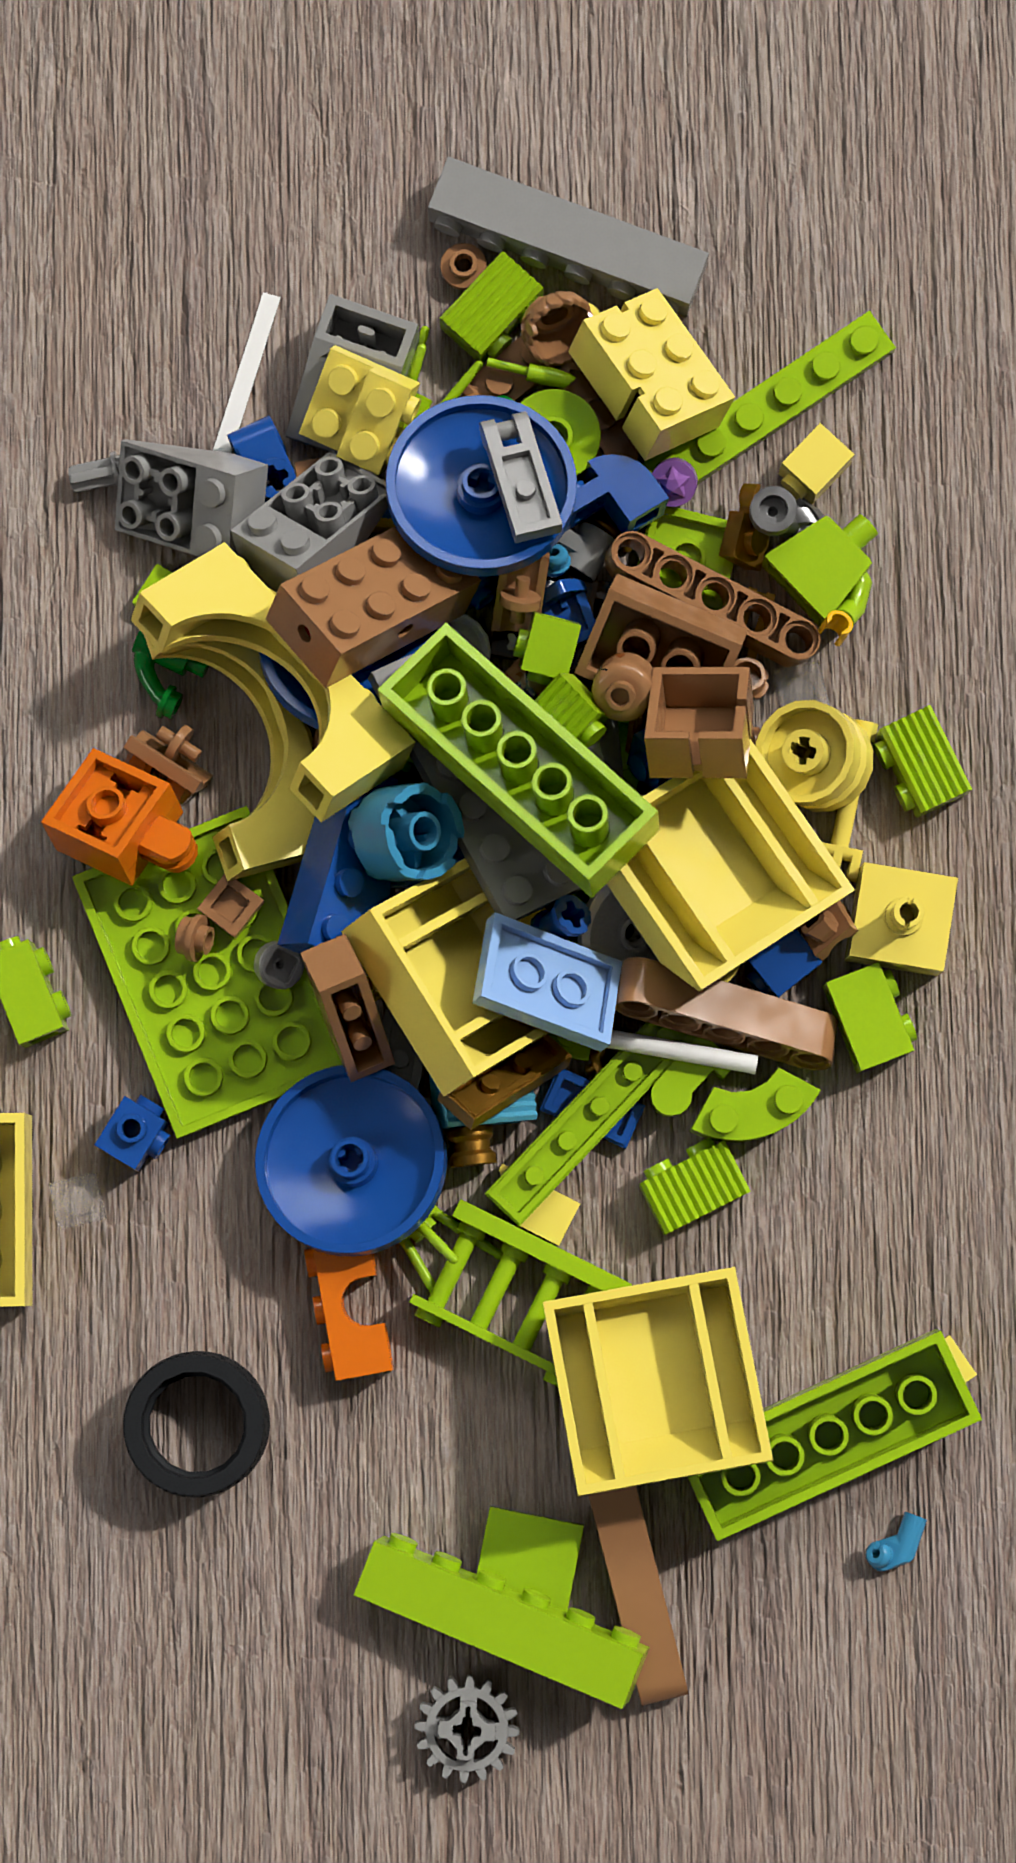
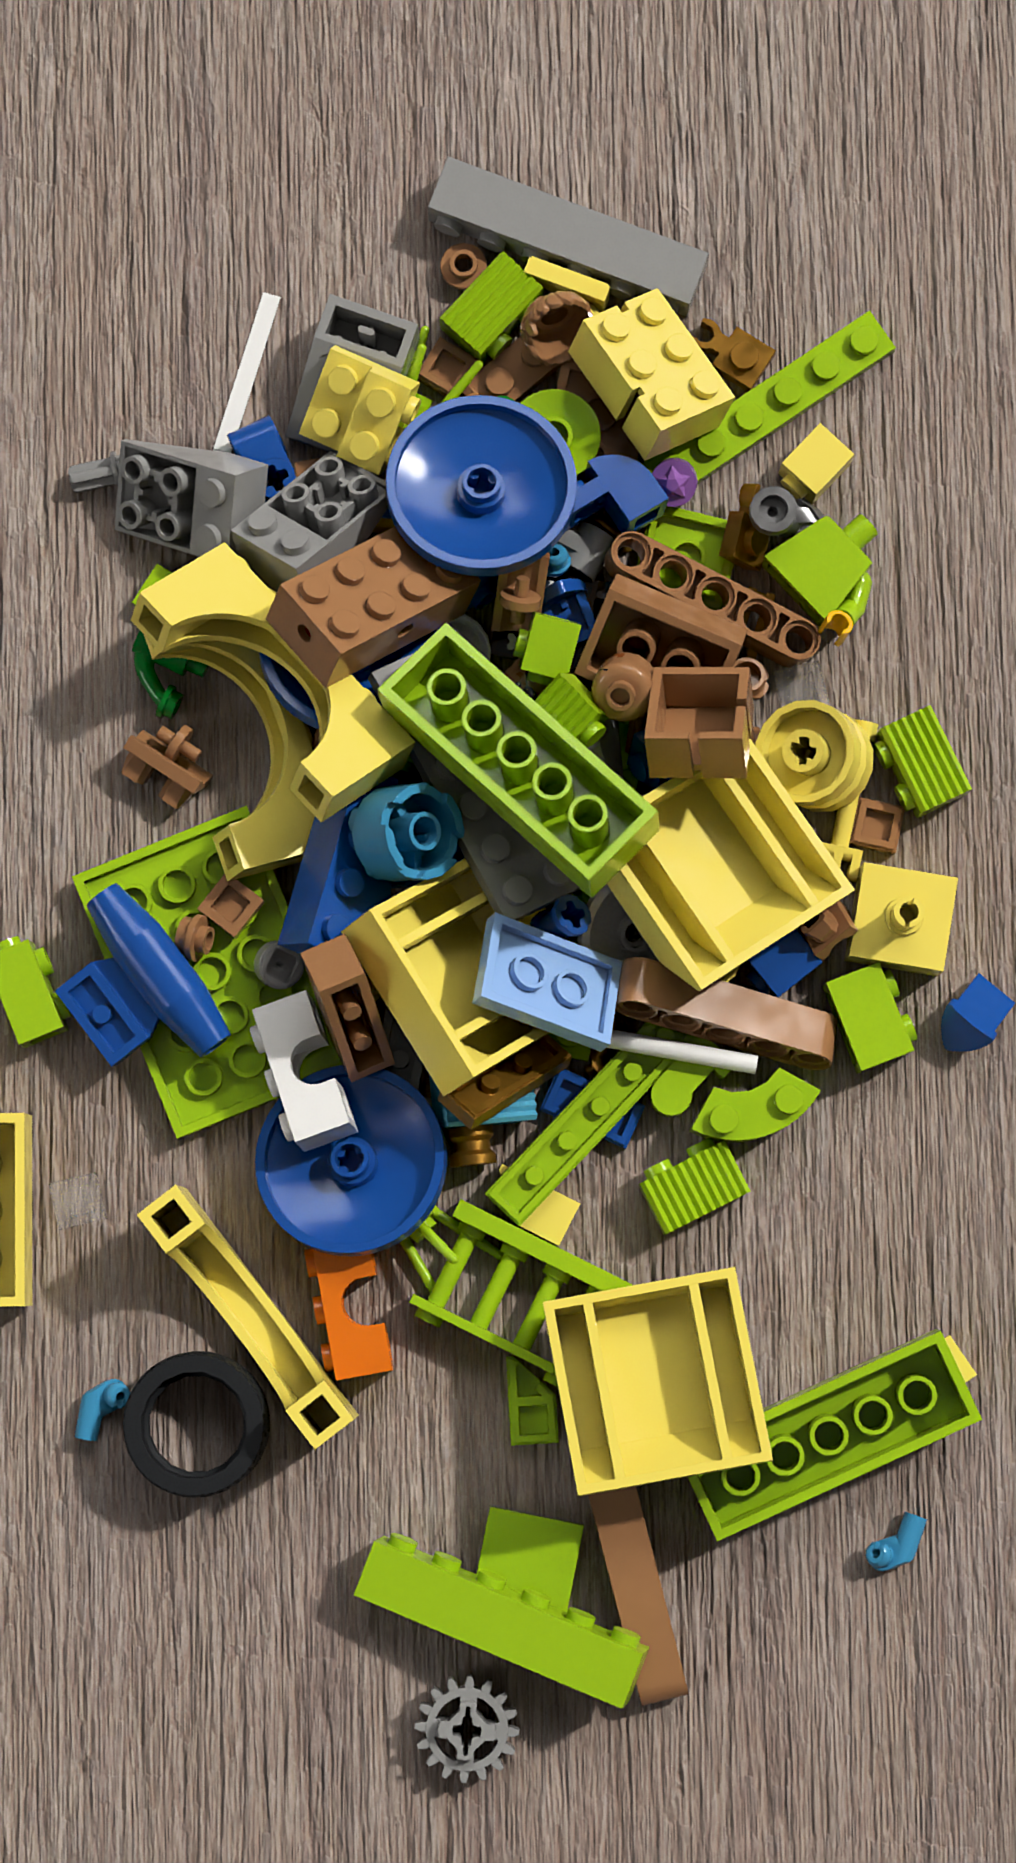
orange brick [41,748,198,886] -> none
blue brick [94,1094,171,1171] -> none
light grey plate [479,411,562,544] -> none
lime piece [486,357,576,389] -> none
none -> blue plate [55,883,231,1067]
none -> dark azure arm [74,1379,130,1441]
none -> light yellow arch [137,1185,359,1450]
none -> white arch [250,990,358,1152]
none -> medium nougat tile [418,337,478,397]
none -> lime tile [506,1356,559,1446]
none -> light yellow tile [524,256,610,312]
none -> pearl gold plate [692,318,776,392]
none -> medium nougat tile [849,797,905,854]
none -> blue tile [941,973,1015,1052]

